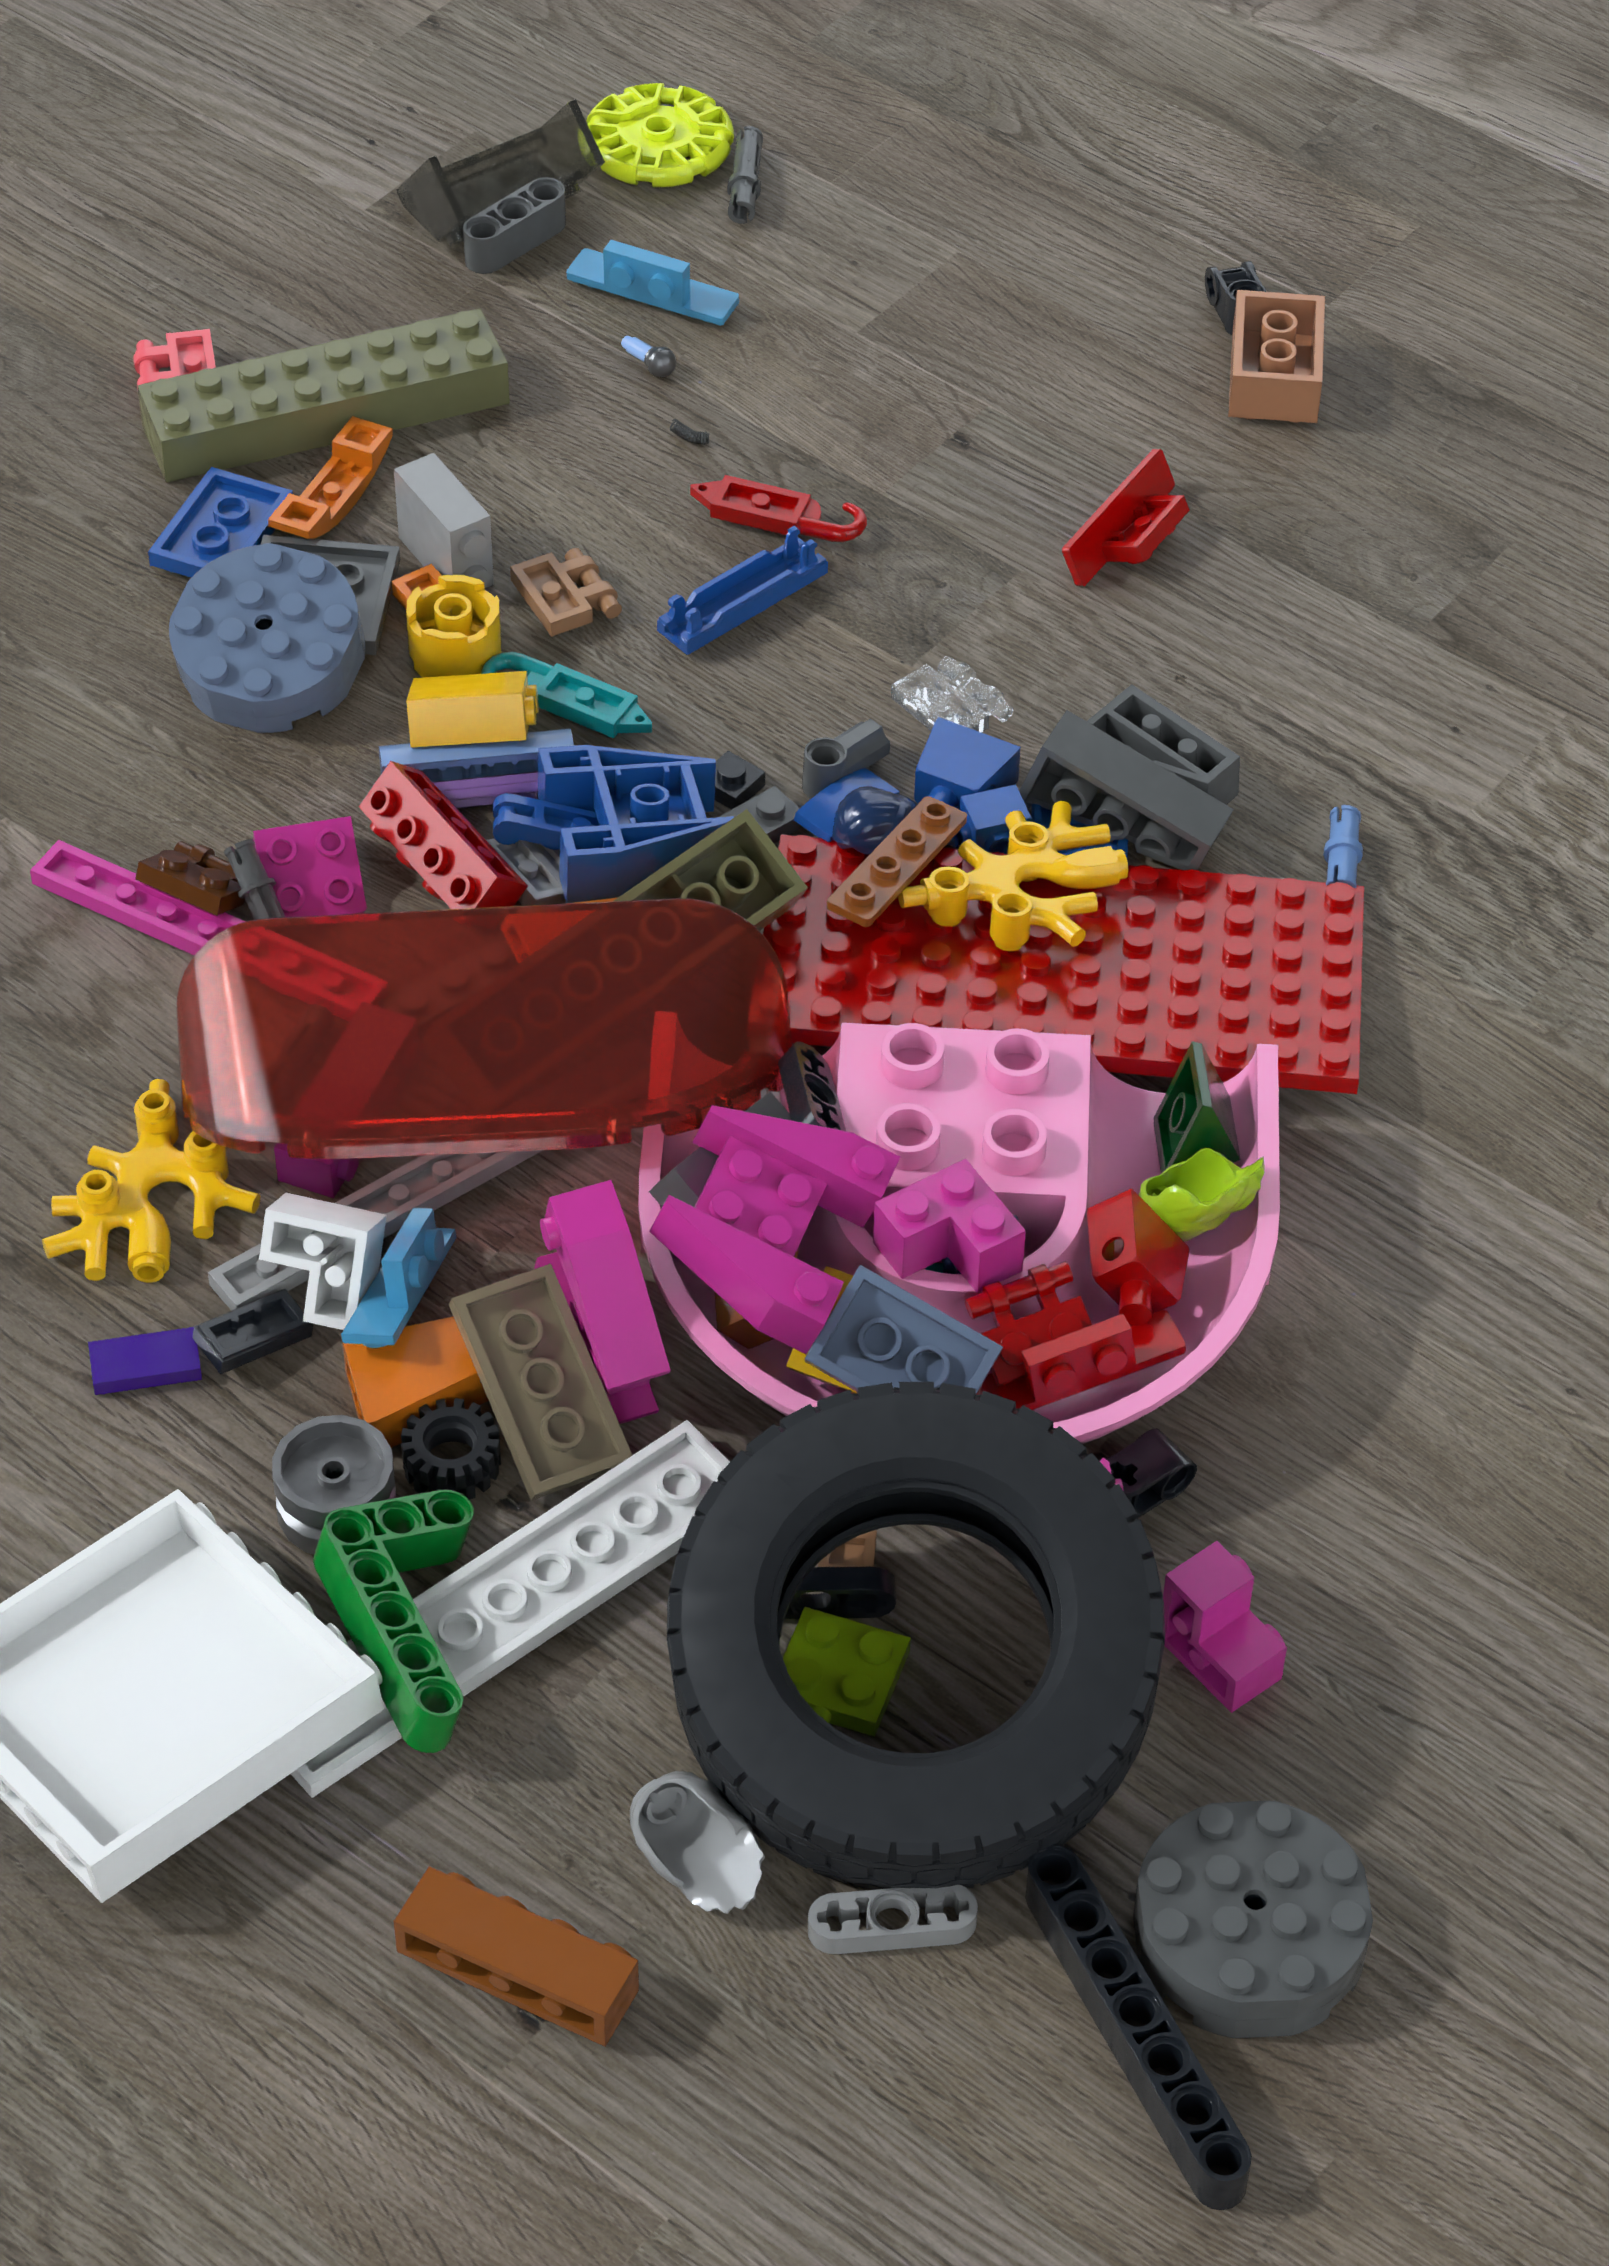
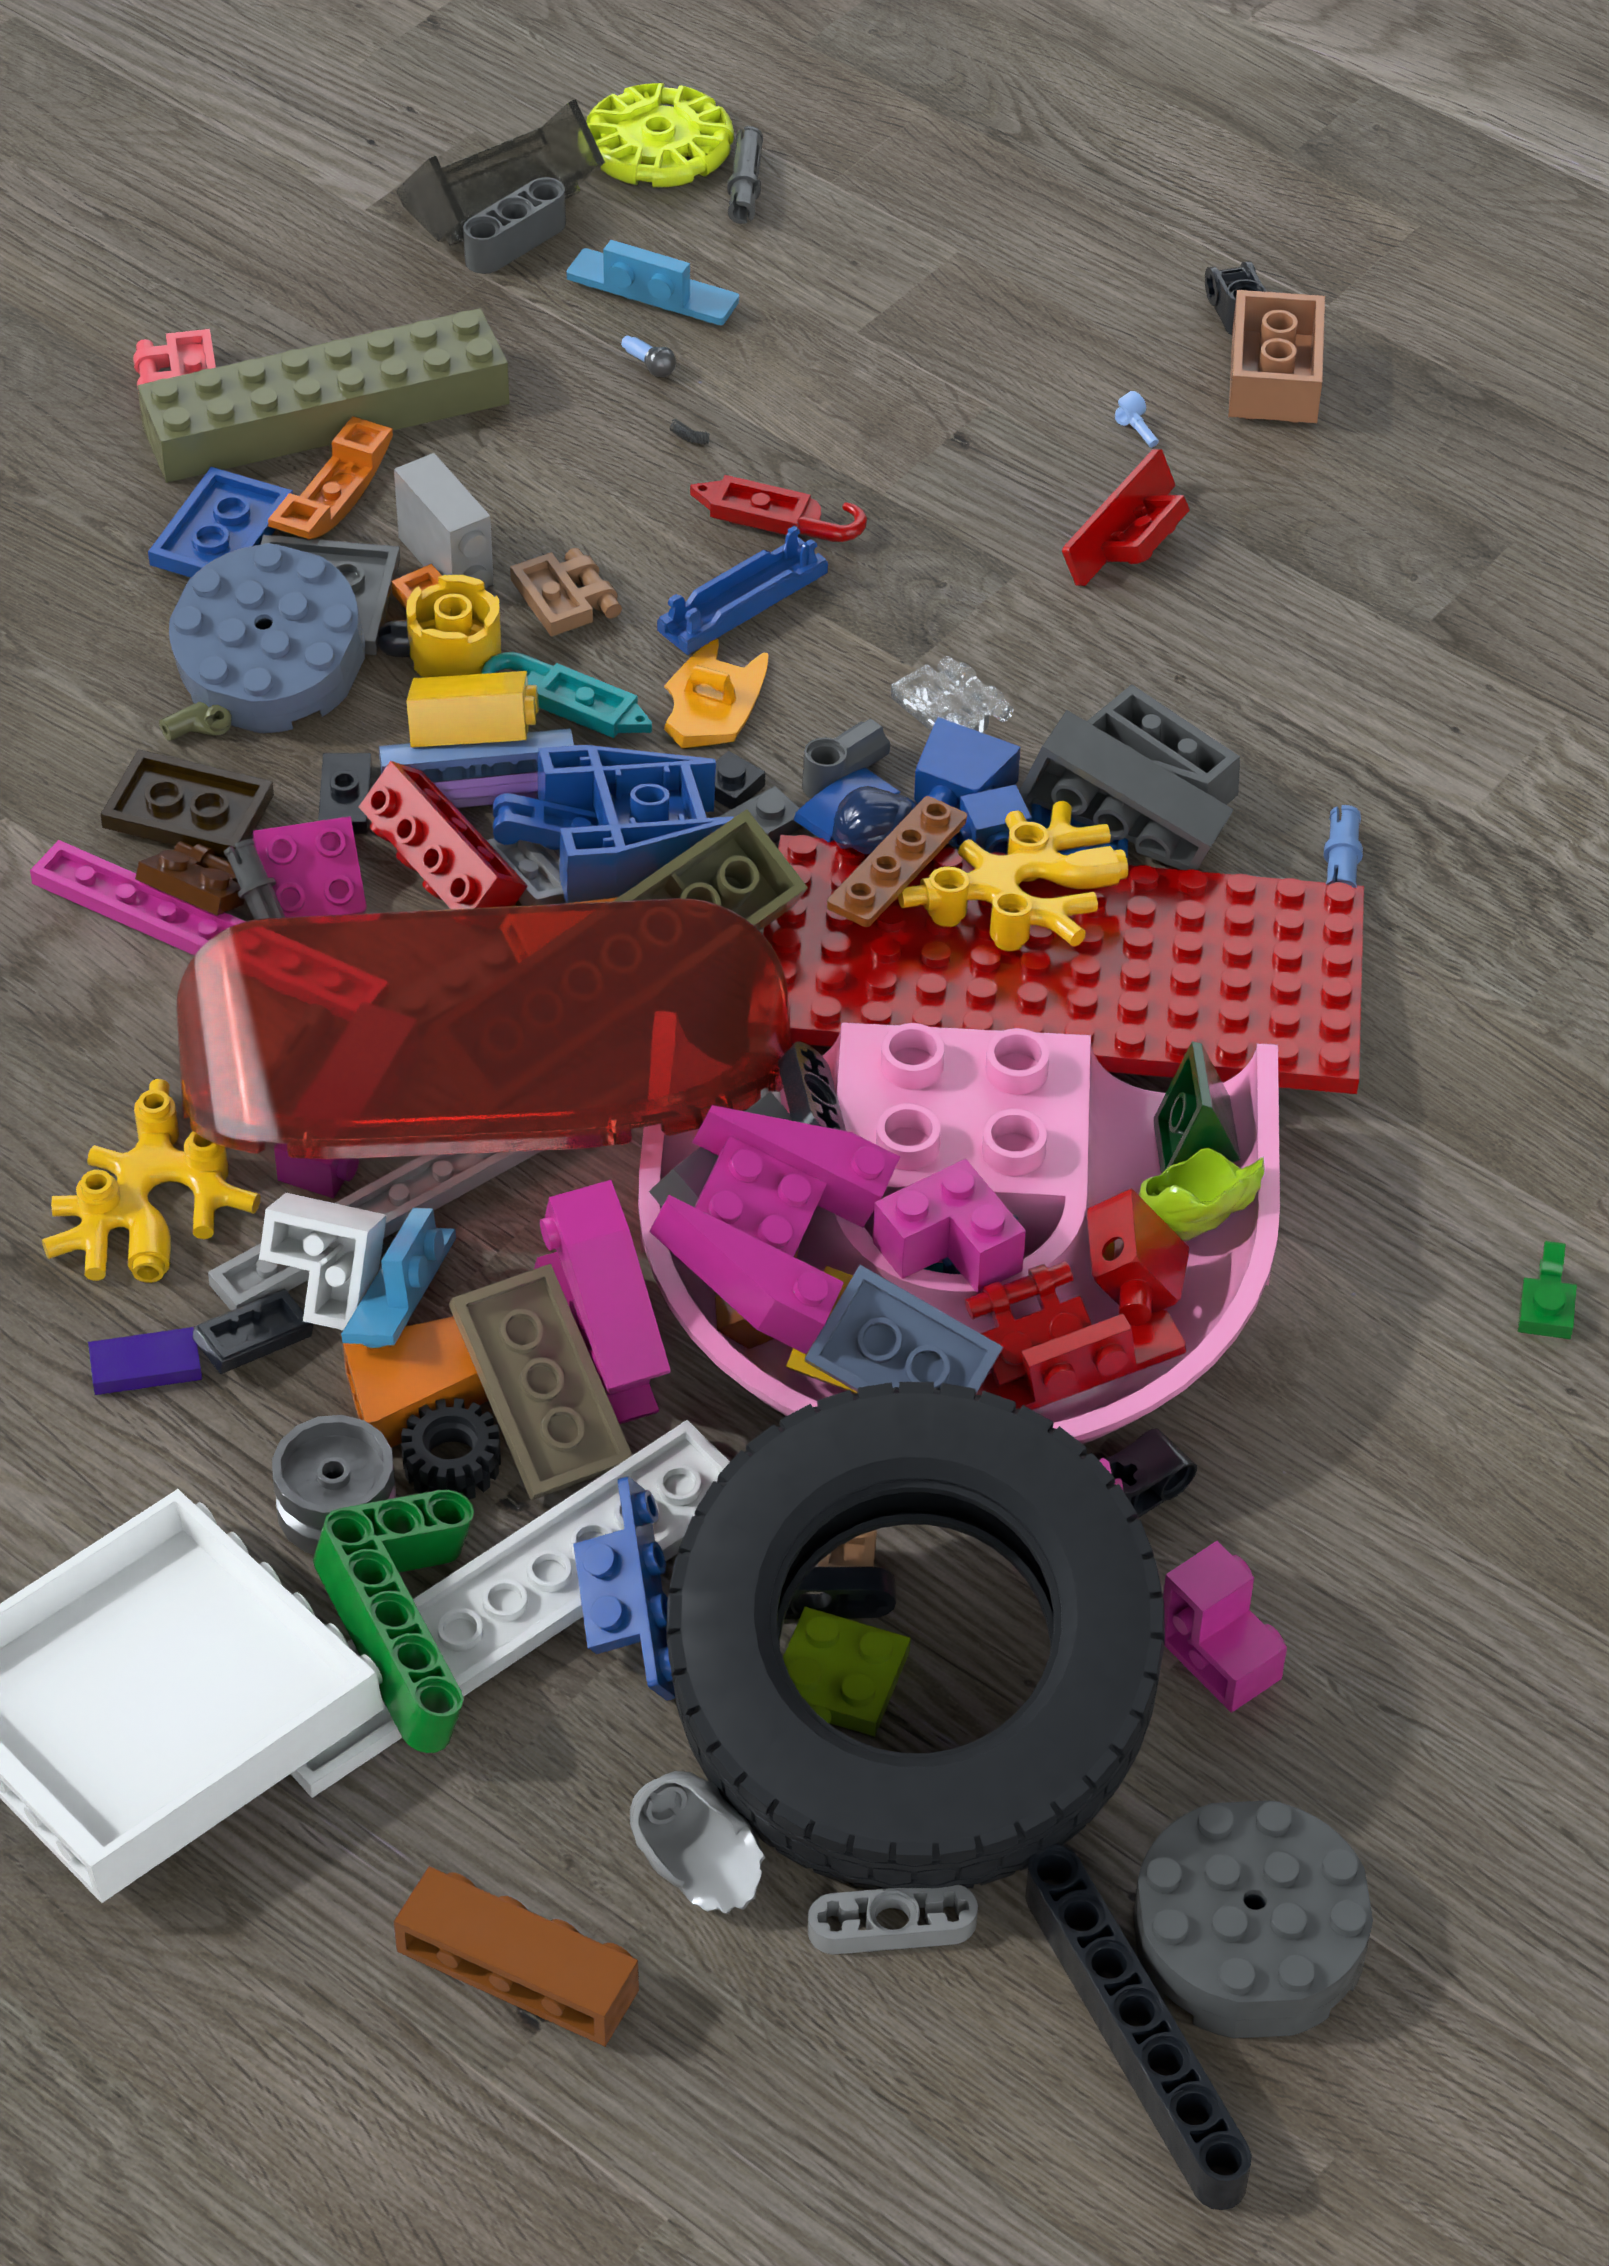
none -> dark brown plate [100,749,274,859]
none -> olive arm [159,702,232,741]
none -> black plate [318,753,372,834]
none -> black hinge [378,620,410,657]
none -> bracket [573,1476,675,1701]
none -> light orange shield [664,638,768,749]
none -> light blue hand [1115,391,1159,448]
none -> green plate [1518,1241,1577,1339]

